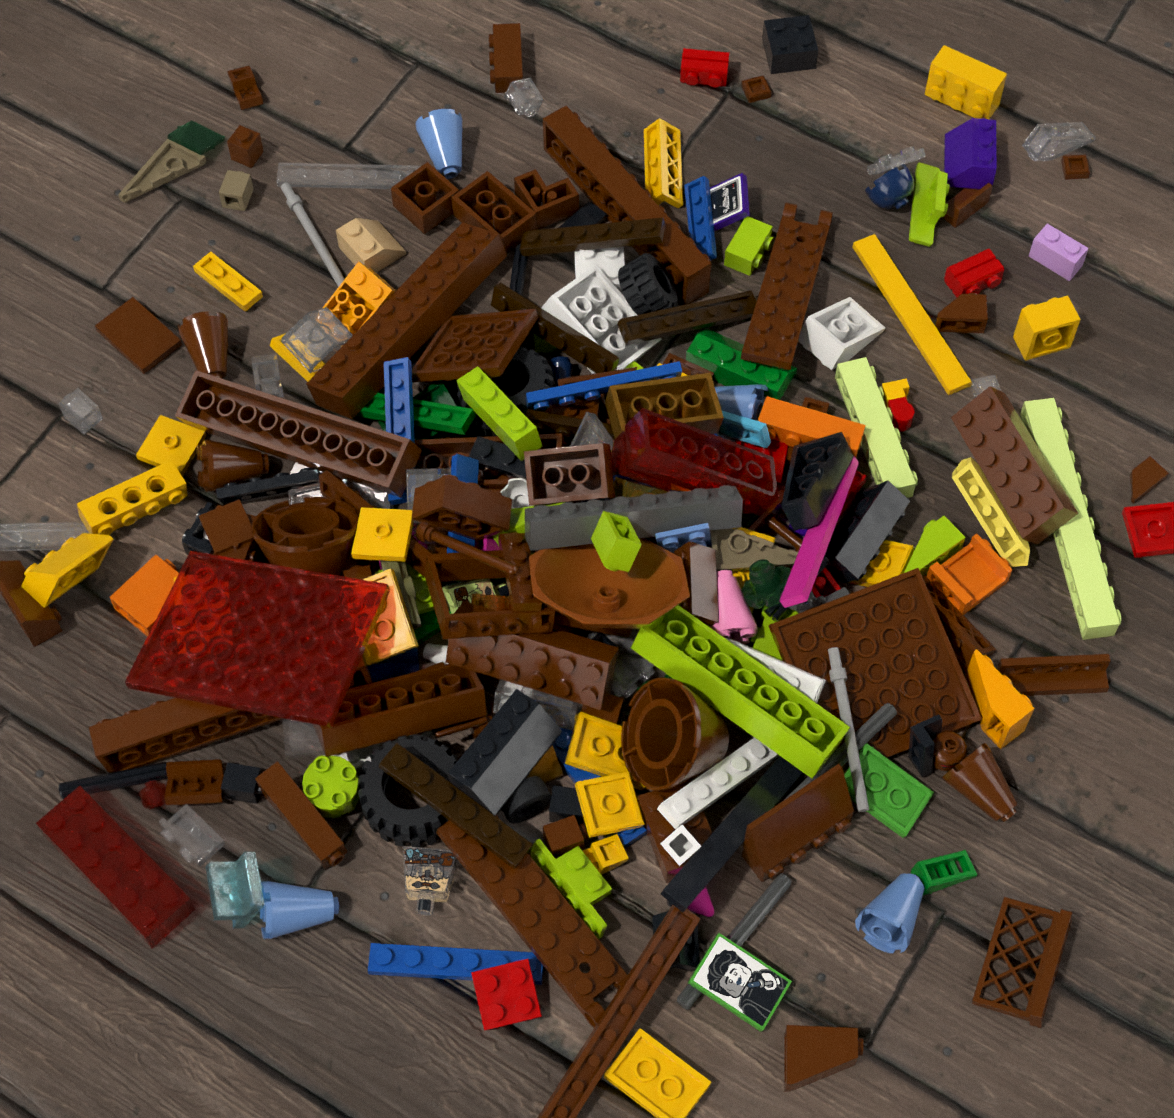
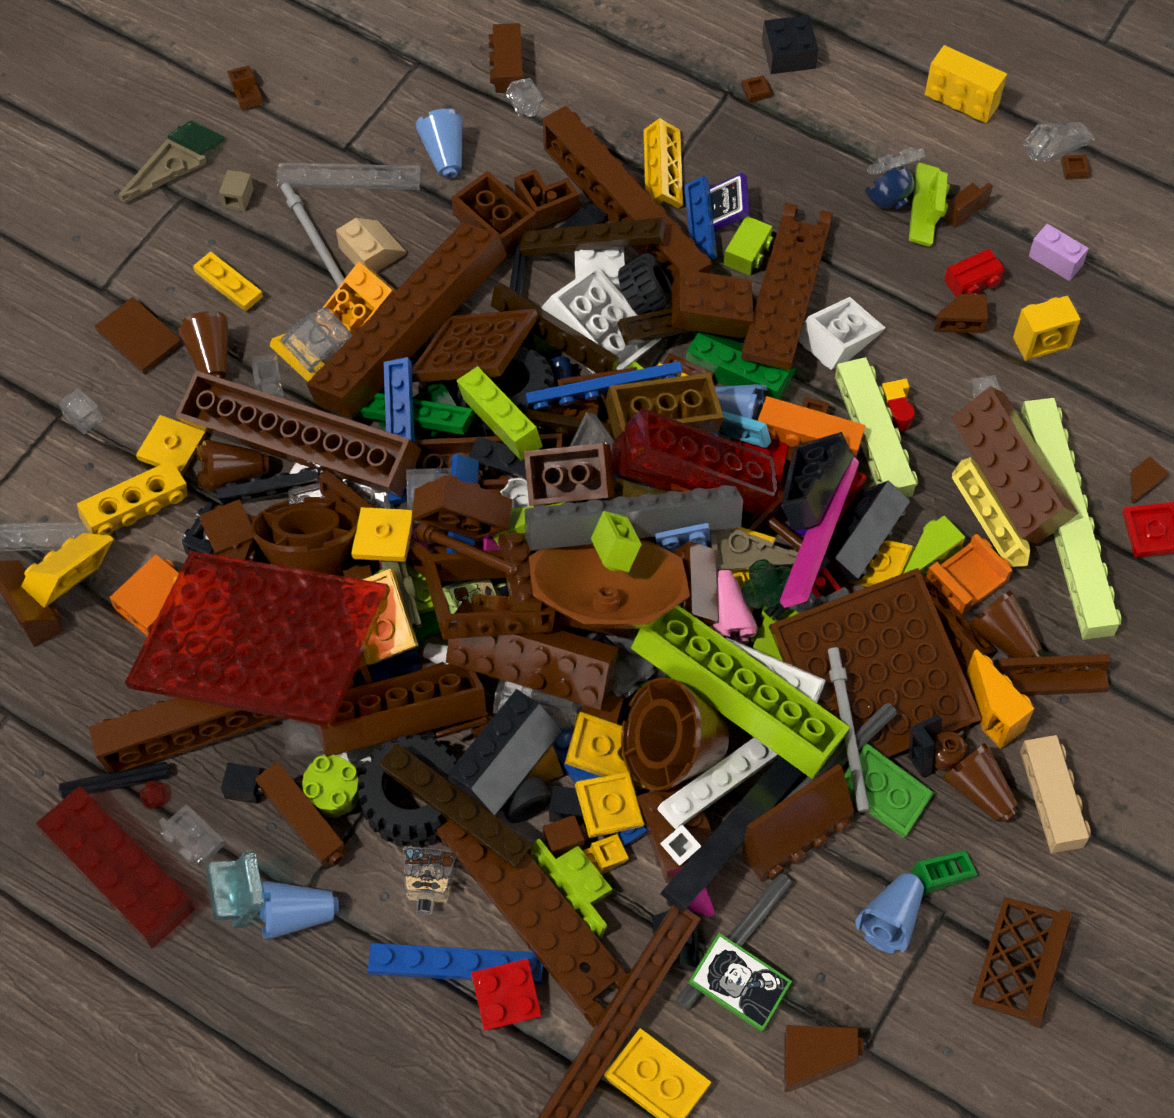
reddish brown bracket [165,759,224,805] -> none
reddish brown brick [227,125,264,168] -> none
reddish brown brick [391,162,459,234] -> none
red brick [680,48,730,88] -> none
yellow tile [852,234,972,395] -> none
dark purple slope [944,118,997,189] -> none
none -> reddish brown brick [671,269,753,338]
none -> reddish brown cone [968,590,1042,658]
none -> tan brick [1020,735,1091,854]

